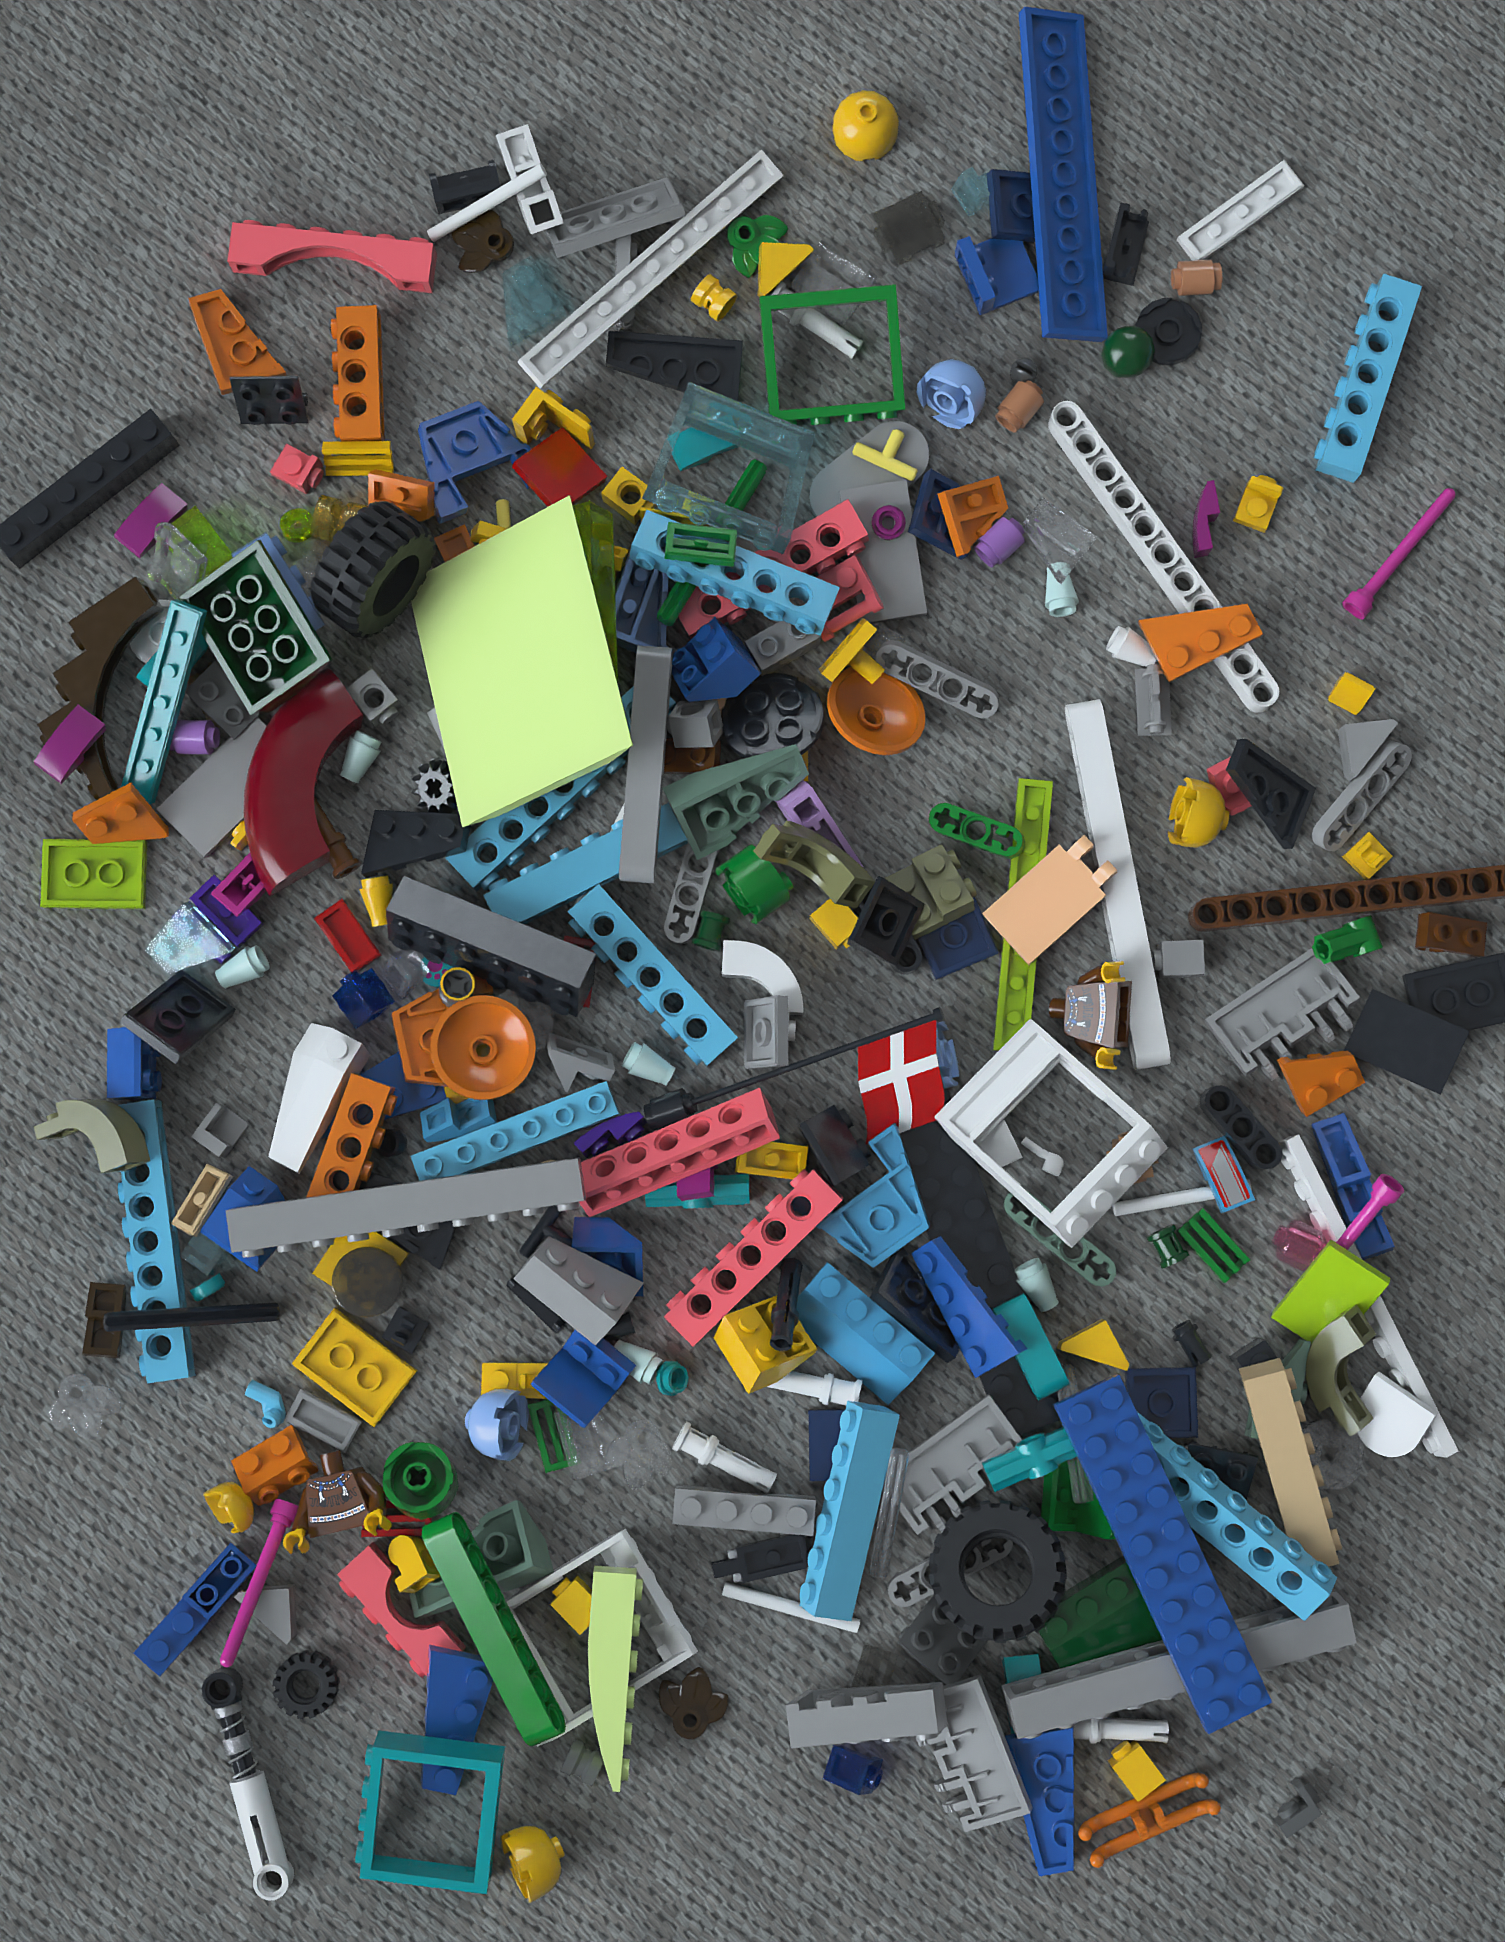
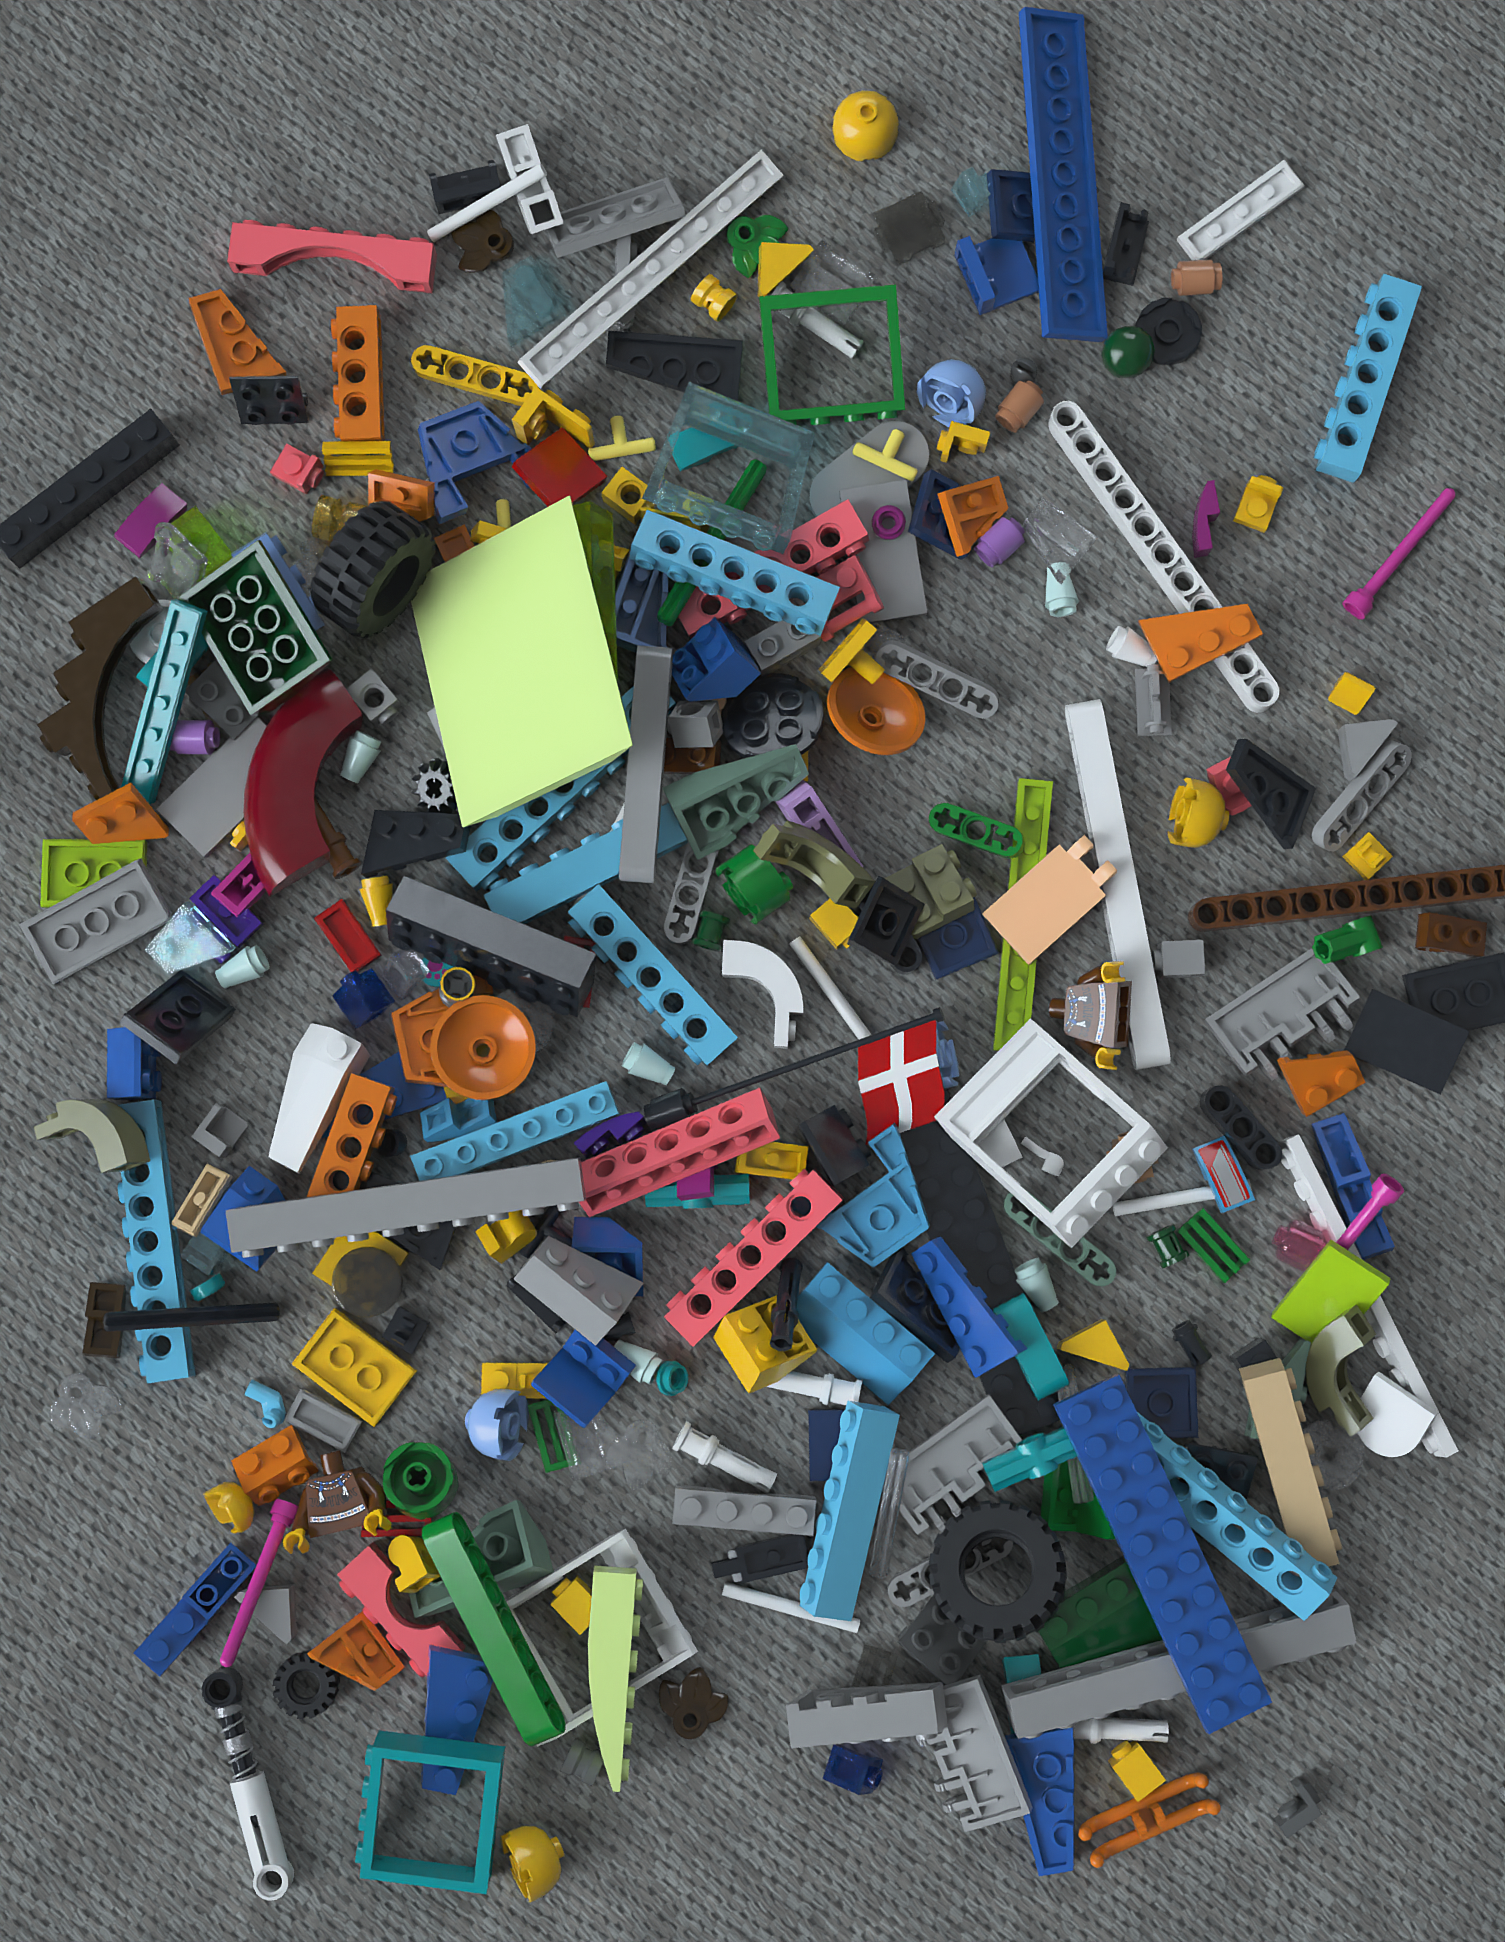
magenta slope [34,704,106,784] -> none
clear neon green tile [279,508,316,543] -> none
light grey slope [546,1032,615,1092] -> none
green tile [664,522,737,567] -> none
light grey tile [744,995,788,1069] -> none
none -> light grey tile [19,858,175,985]
none -> orange wing [307,1611,405,1691]
none -> yellow beam [411,345,538,406]
none -> yellow leg [475,1210,537,1264]
none -> light yellow piece [588,416,656,461]
none -> white bar [789,936,872,1040]
none -> yellow bracket [936,421,990,463]

